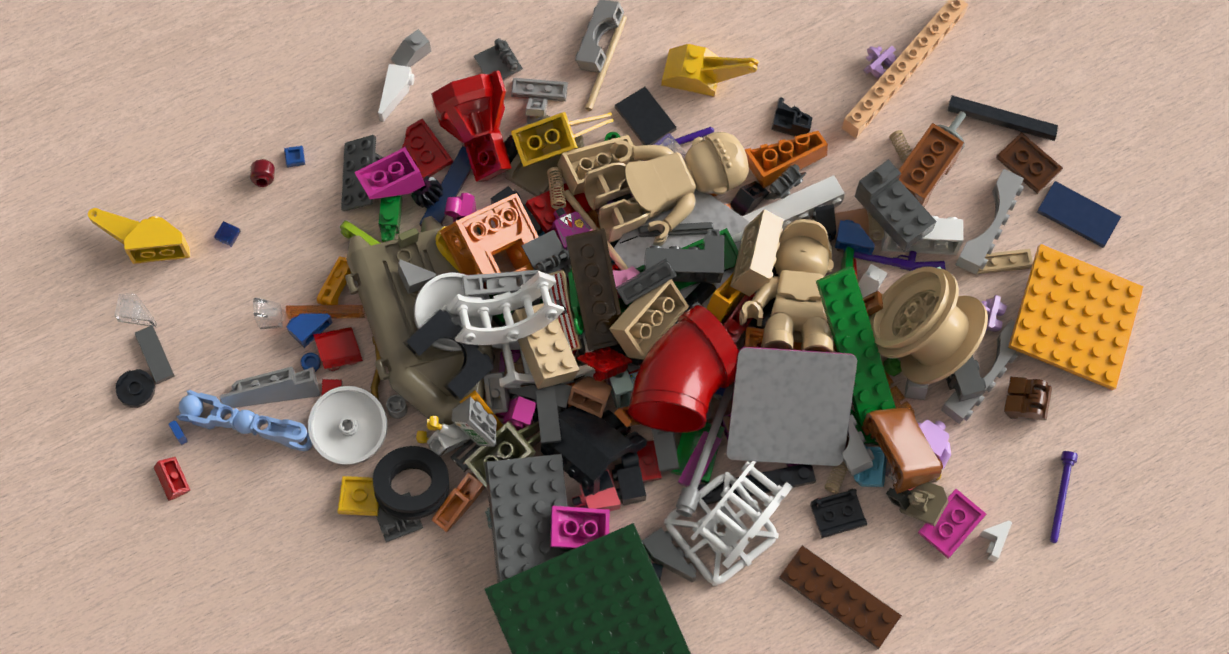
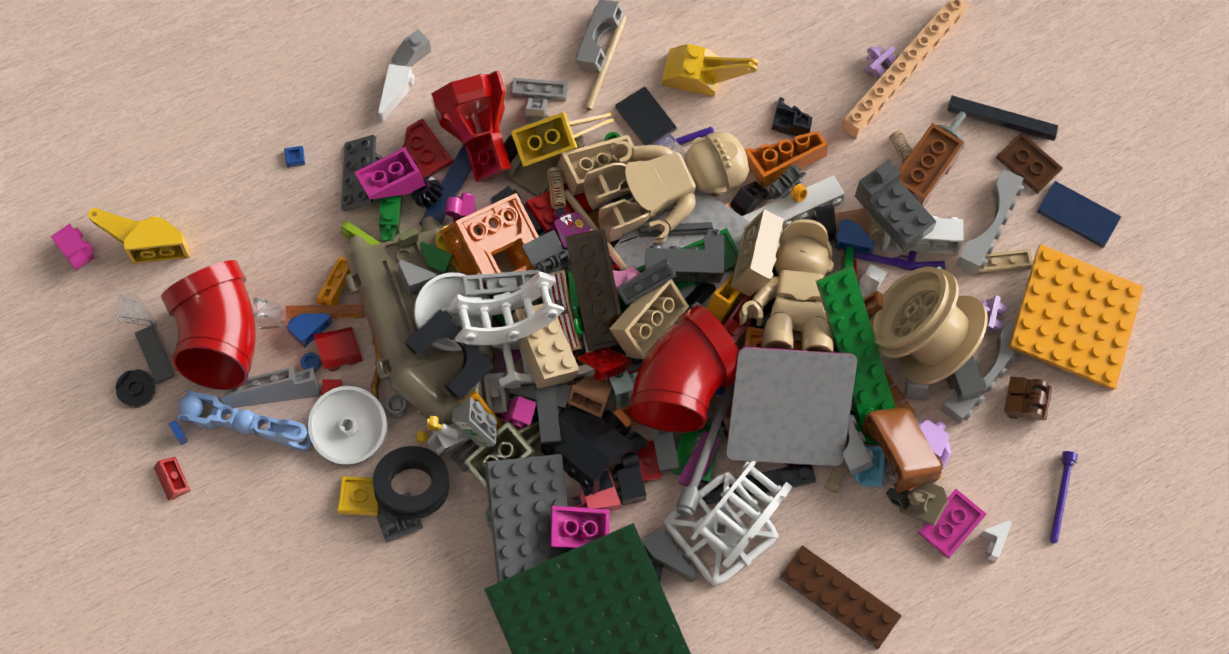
clear blue plate [214,221,241,247] -> none
dark red head [250,159,275,187] -> none
orange slope [431,472,485,532] -> none
dark grey hinge [474,38,523,79] -> none
black piece [810,488,867,538] -> none
bright green tile [883,358,902,376] -> none
none -> dark pink hinge [51,223,95,271]
none -> red cylinder [161,260,256,390]
none -> green tile [420,241,454,273]
none -> light orange plate [790,184,808,202]

